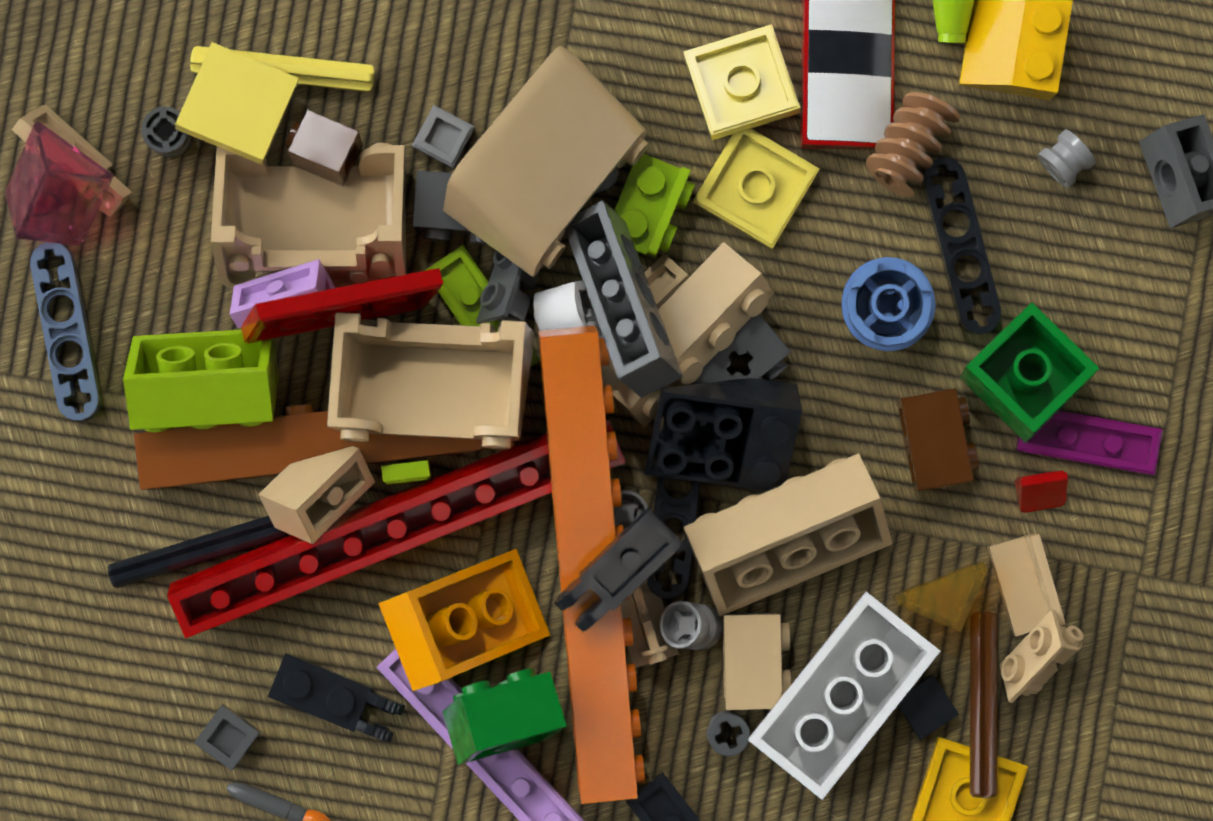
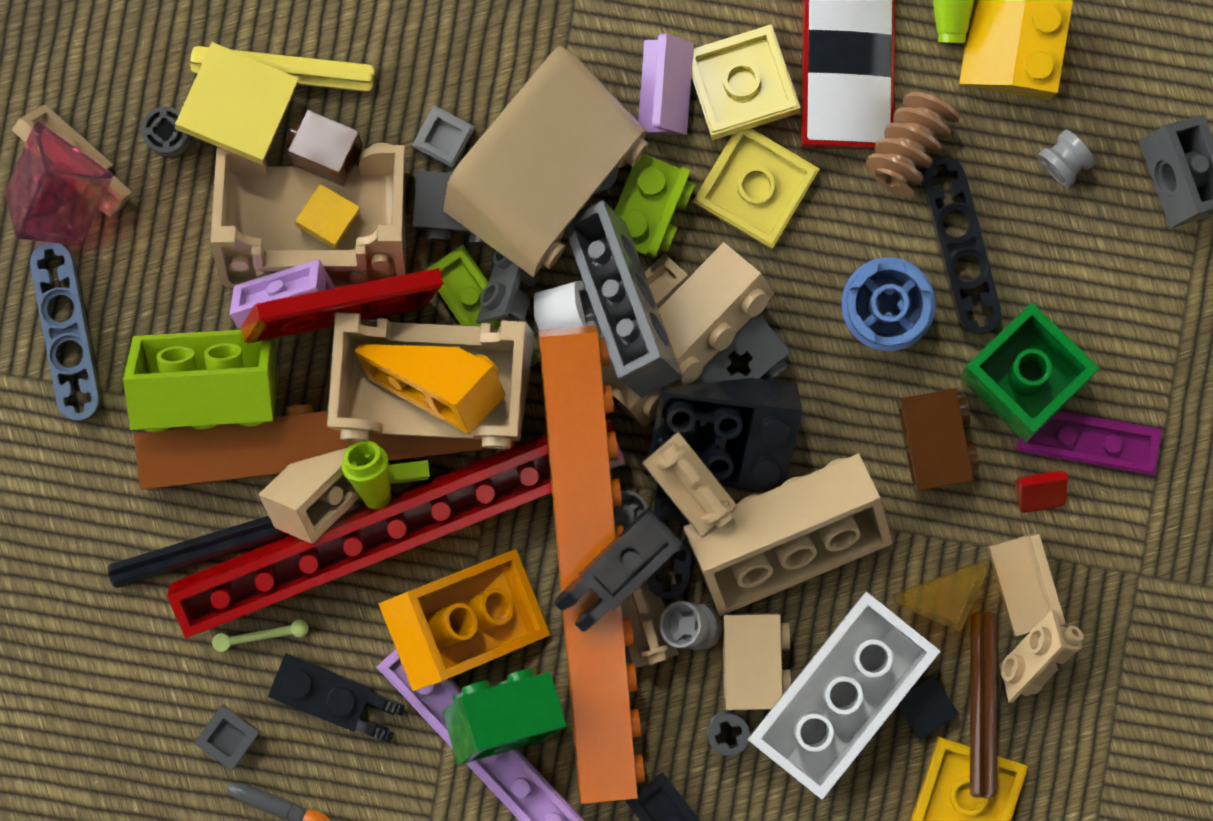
none -> yellowish green hinge [212,619,309,652]
none -> yellow tile [295,184,360,250]
none -> lime cone [342,441,392,509]
none -> light orange slope [354,344,506,435]
none -> lavender panel [638,34,694,135]
none -> tan hinge [642,432,737,536]

